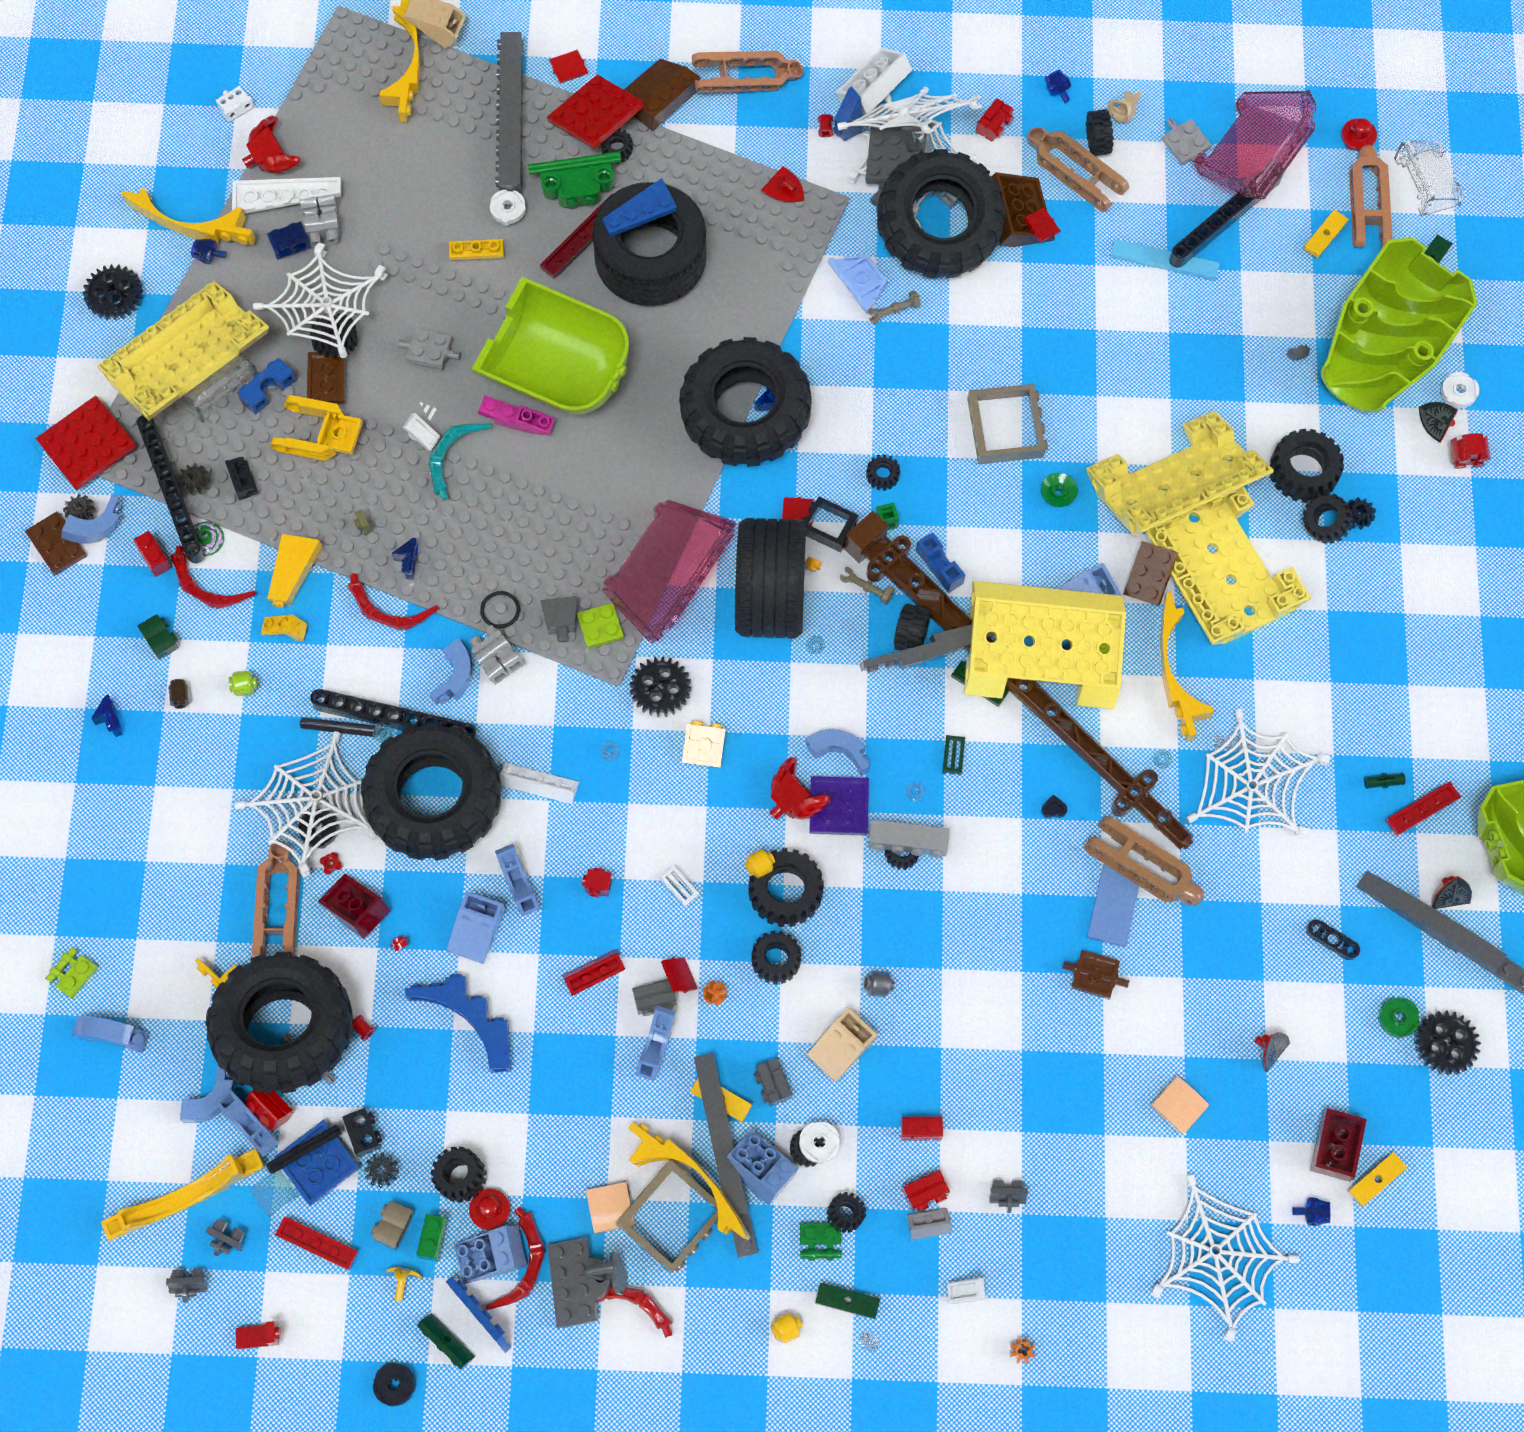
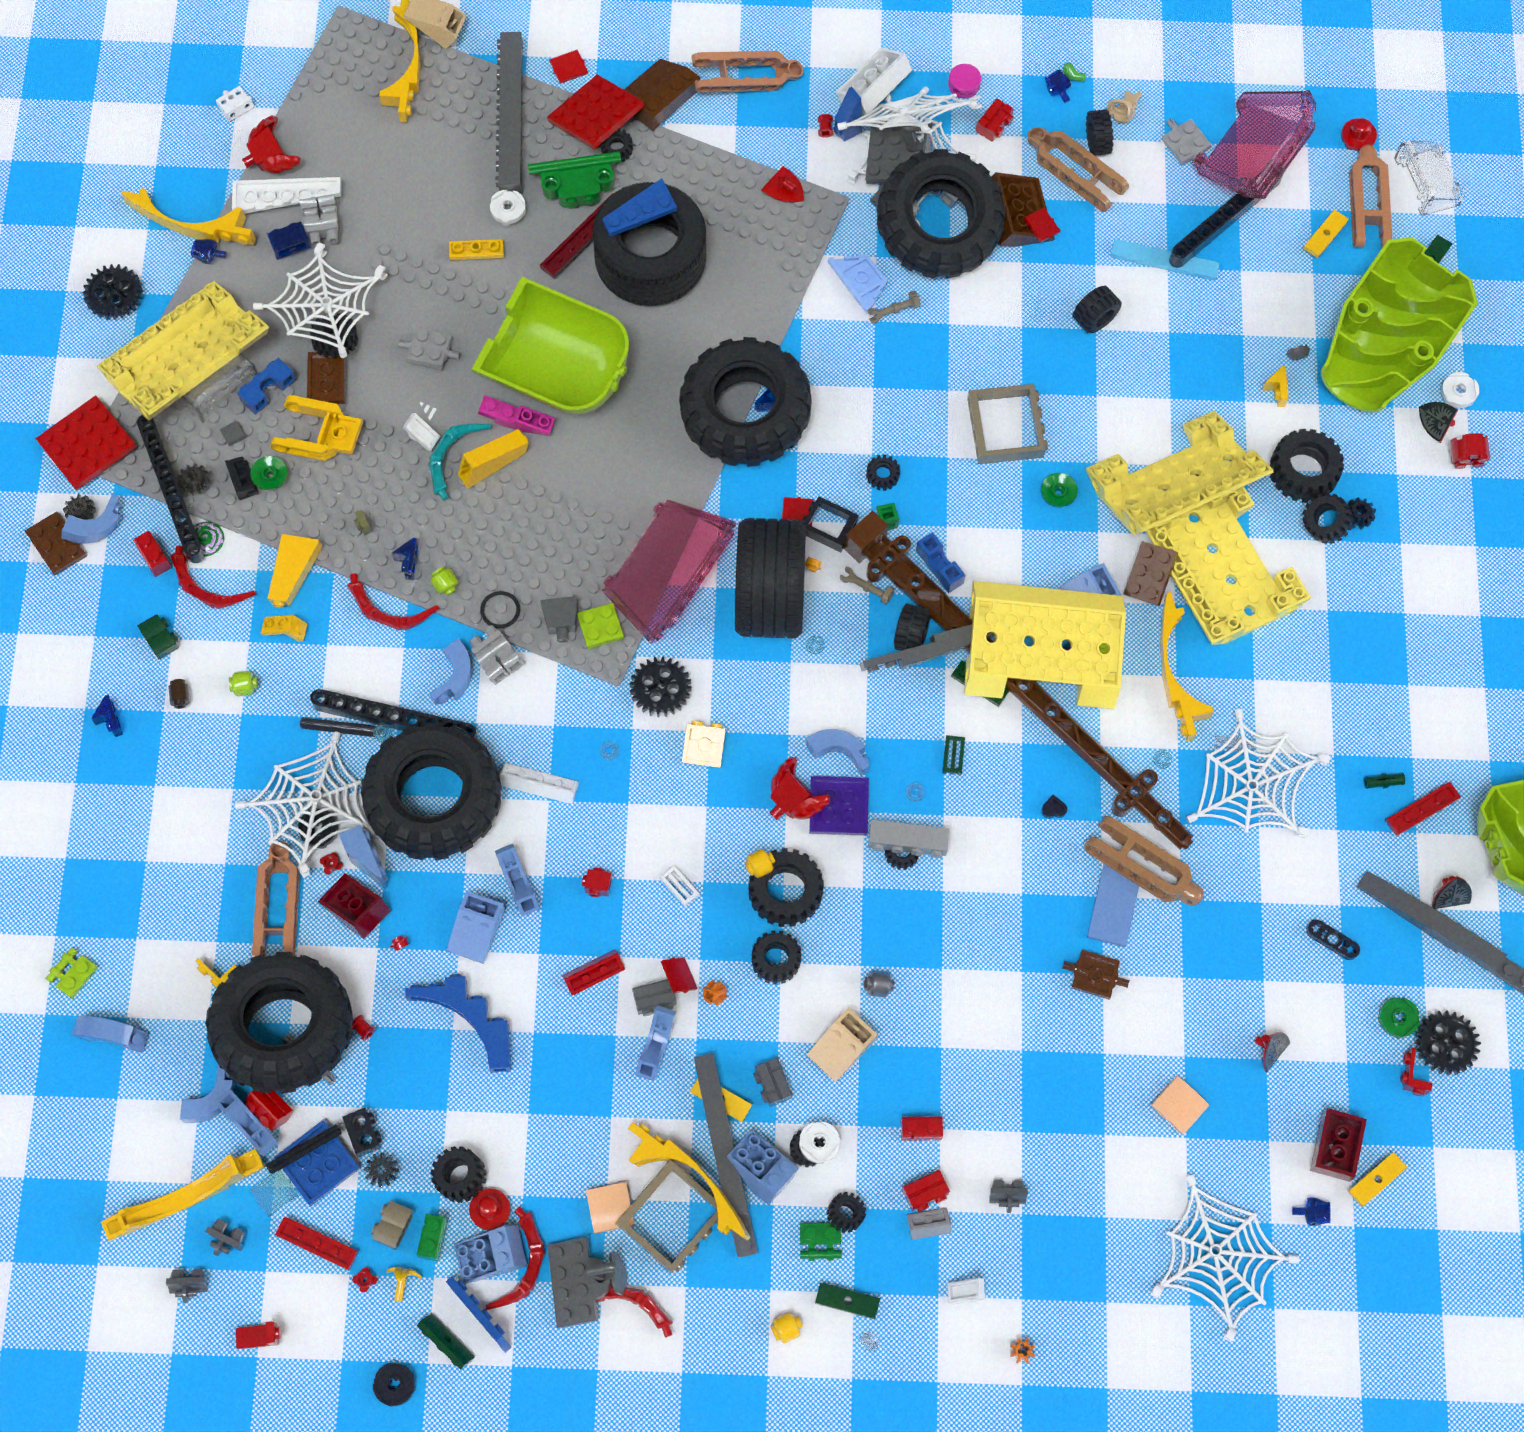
none -> dark grey tile [220,421,246,446]
none -> green dish [250,456,288,490]
none -> medium blue slope [339,825,388,889]
none -> red plate [352,1267,377,1293]
none -> lime head [430,566,459,596]
none -> yellow slope [458,429,529,489]
none -> dark pink head [948,64,981,99]
none -> bright green arm [1063,62,1086,82]
none -> black tyre [1073,285,1122,334]
none -> yellow slope [1262,366,1289,407]
none -> red bracket [1401,1047,1433,1096]

